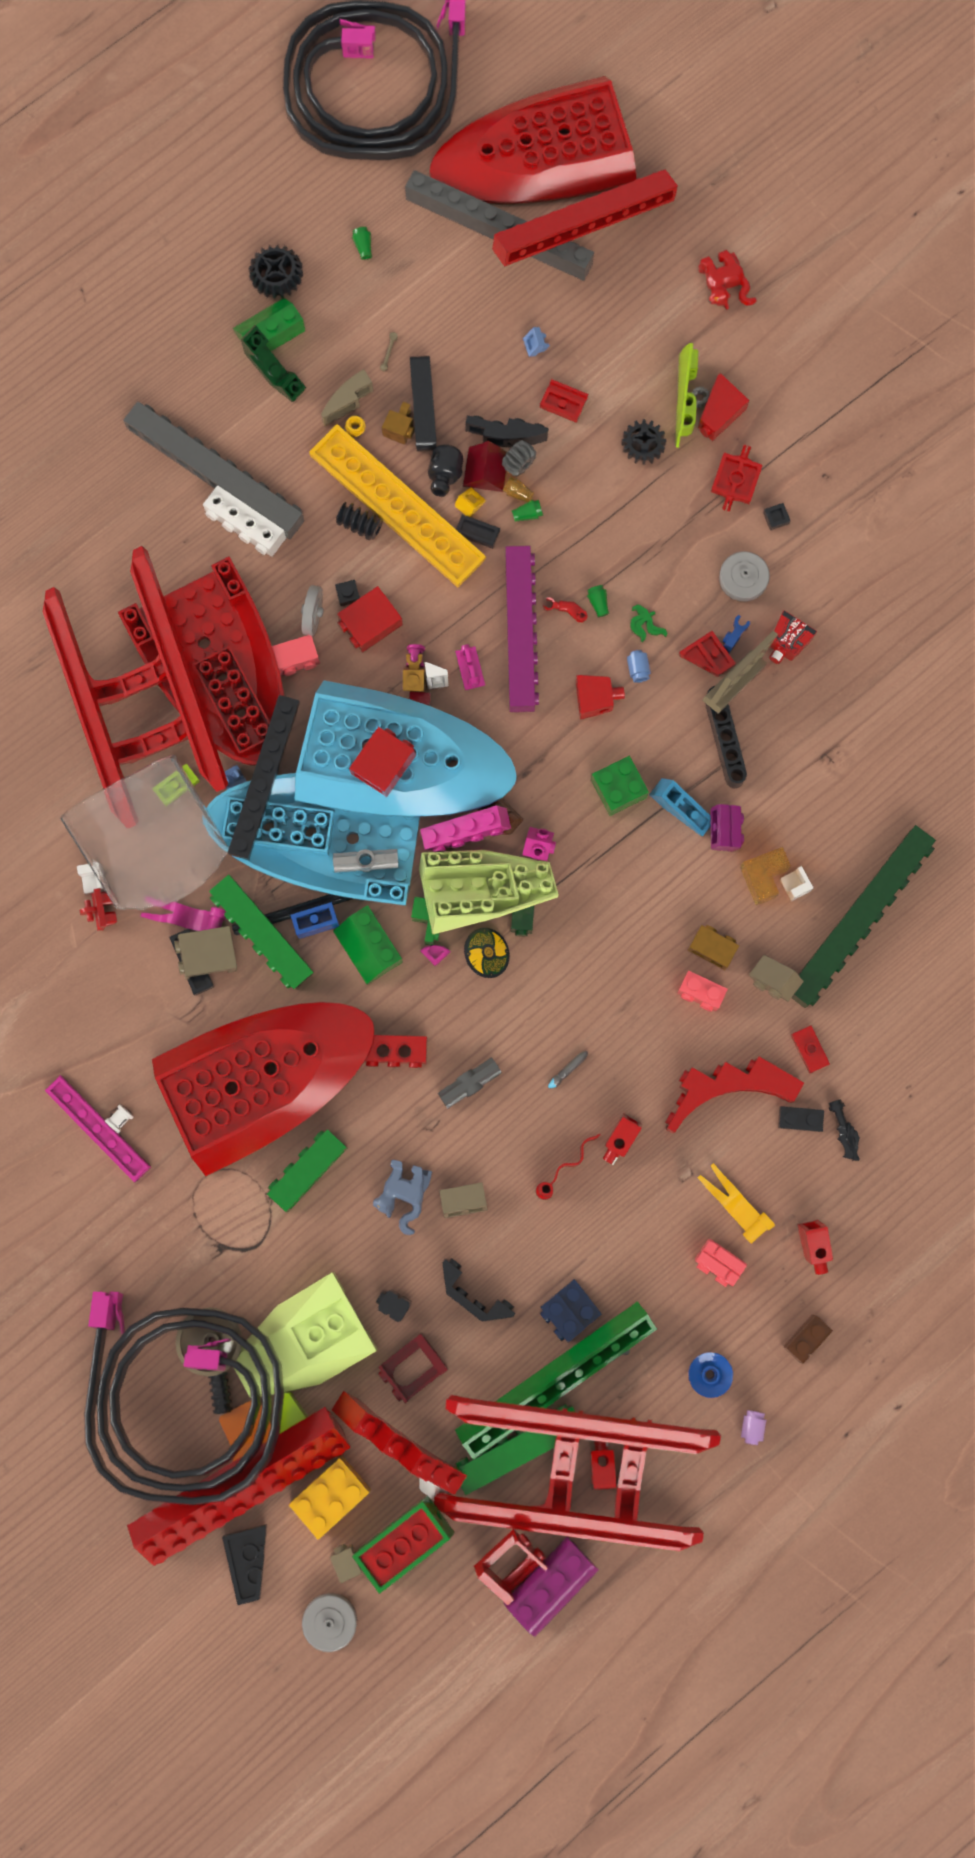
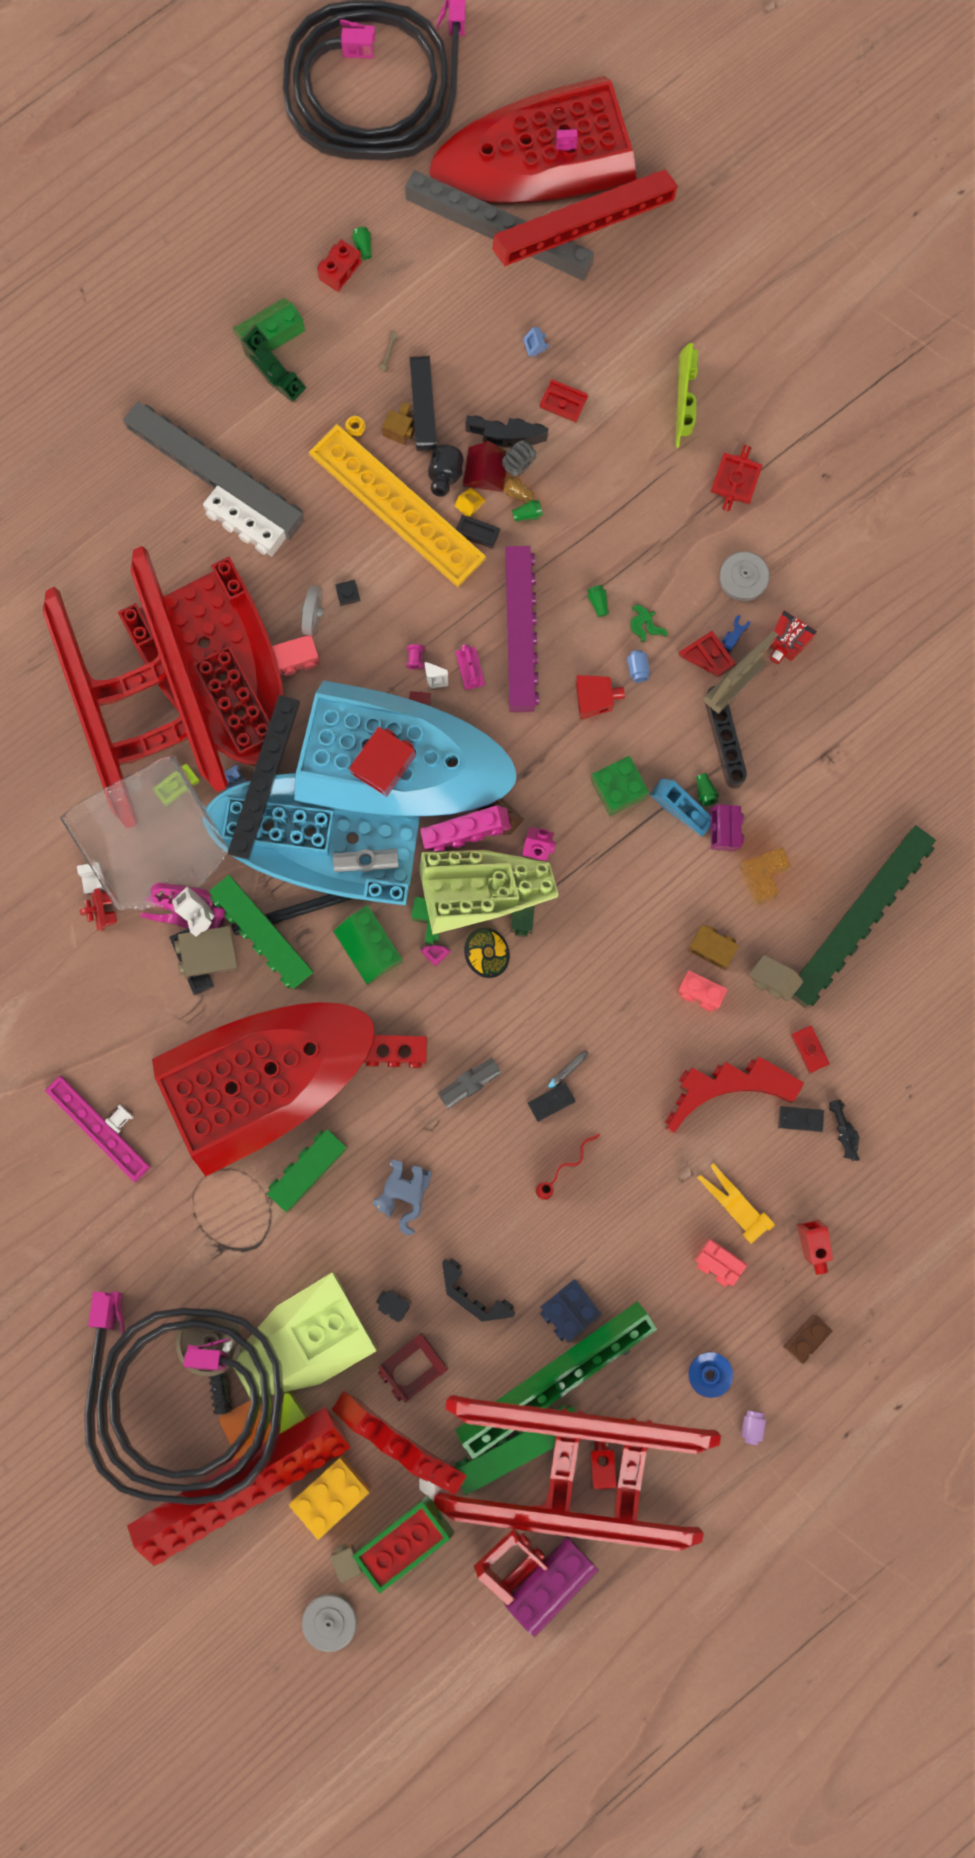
black wing [222,1524,267,1606] -> none
black gear [249,244,303,300] -> none
blue brick [291,902,339,939] -> none
dark tan slope [321,369,373,426] -> none
black piece [336,502,383,540] -> none
red brick [337,586,403,653] -> none
pearl gold brick [403,653,425,691] -> none
dark tan hinge [439,1182,487,1218] -> none
red arm [543,597,588,623] -> none
red torso [603,1113,642,1165] -> none
black gear [621,419,666,465] -> none
light grey bush [692,386,710,408] -> none
red animal [698,250,757,310] -> none
red slope [698,373,749,441] -> none
black plate [763,503,791,531] -> none
white panel [780,866,813,901] -> none
none -> dark pink beam [150,882,213,908]
none -> white brick [172,886,215,937]
none -> red brick [317,239,362,292]
none -> black plate [527,1082,576,1122]
none -> dark pink plate [556,129,577,150]
none -> green cone [696,773,719,806]

